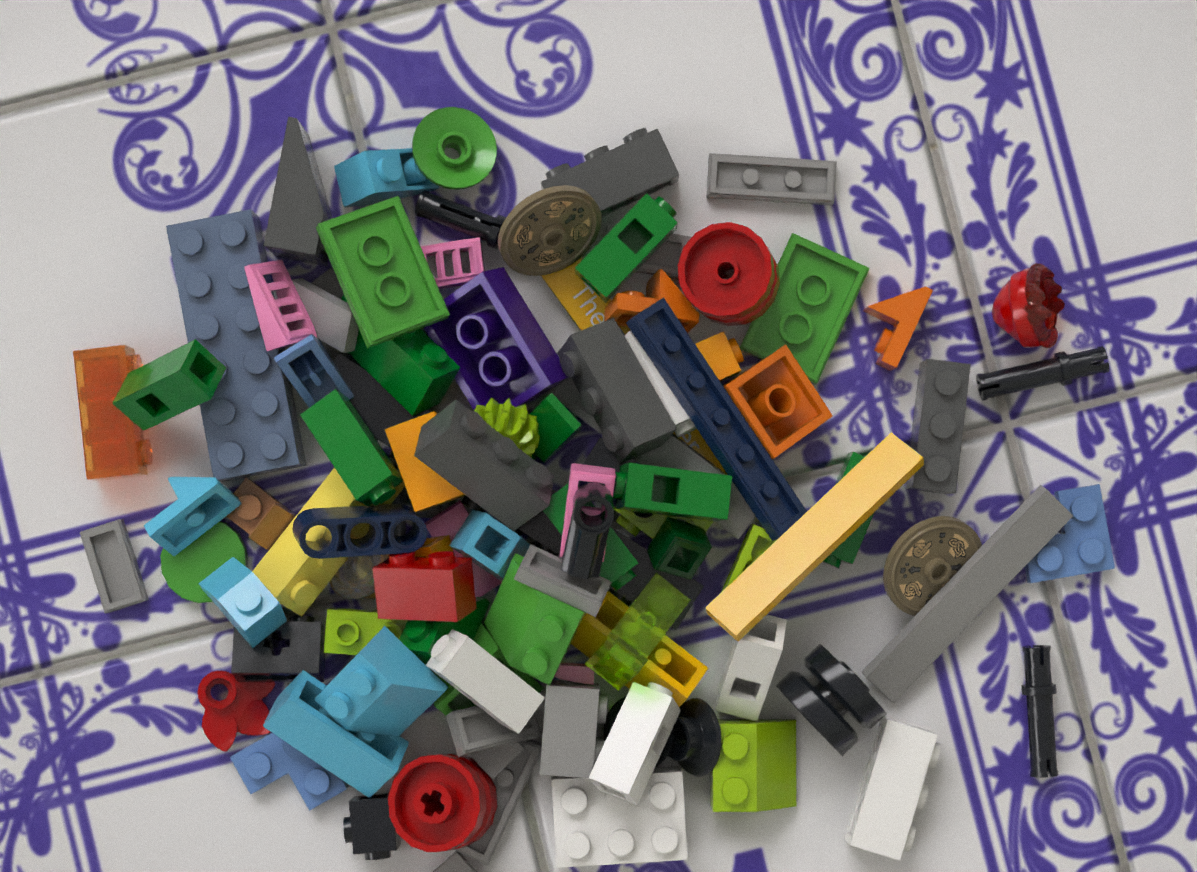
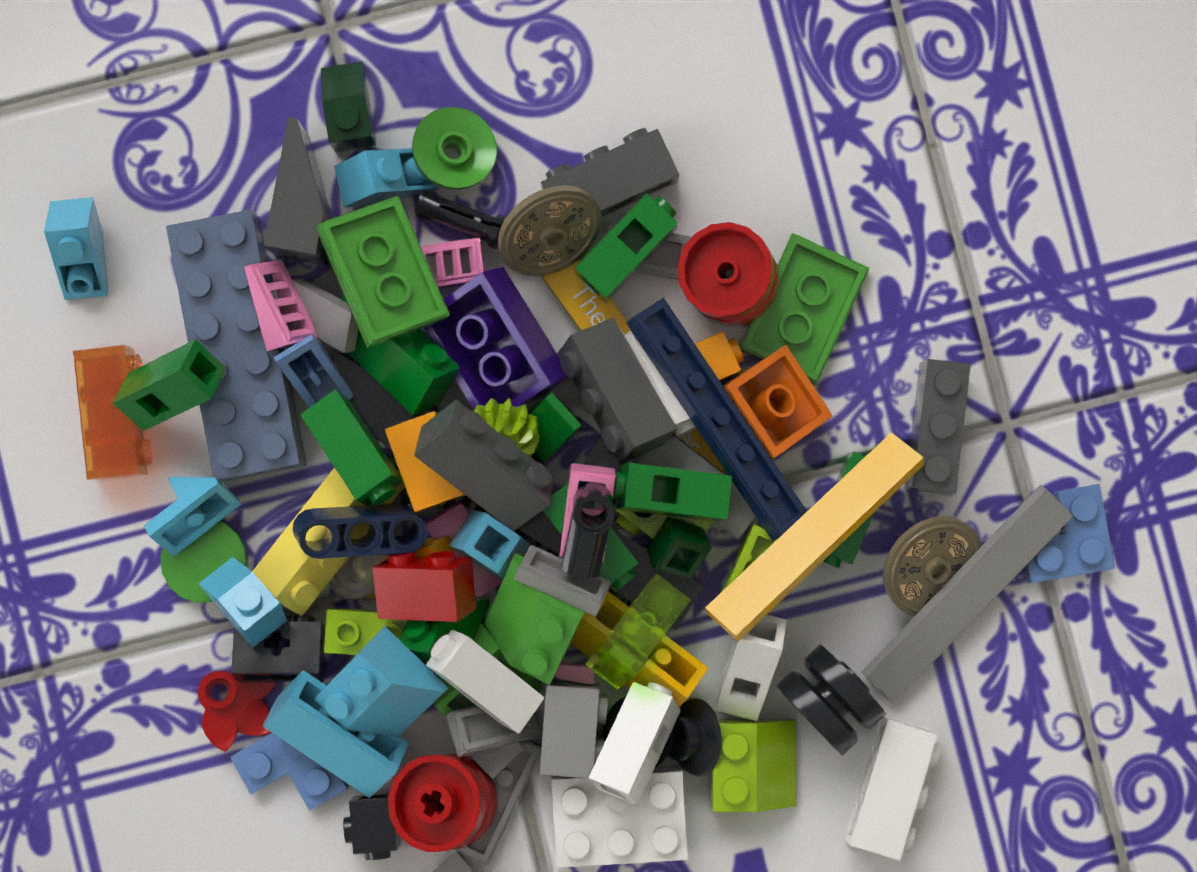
light grey tile [80,519,149,614] -> none
medium nougat slope [226,477,296,551] -> none
orange slope [604,269,700,333] -> none
light grey tile [706,153,837,206] -> none
orange slope [863,286,933,371] -> none
black pin [976,346,1109,401] -> none
hair [992,263,1065,348] -> none
black pin [1021,645,1059,778] -> none
none -> medium azure slope [44,197,108,300]
none -> dark green slope [321,61,377,152]

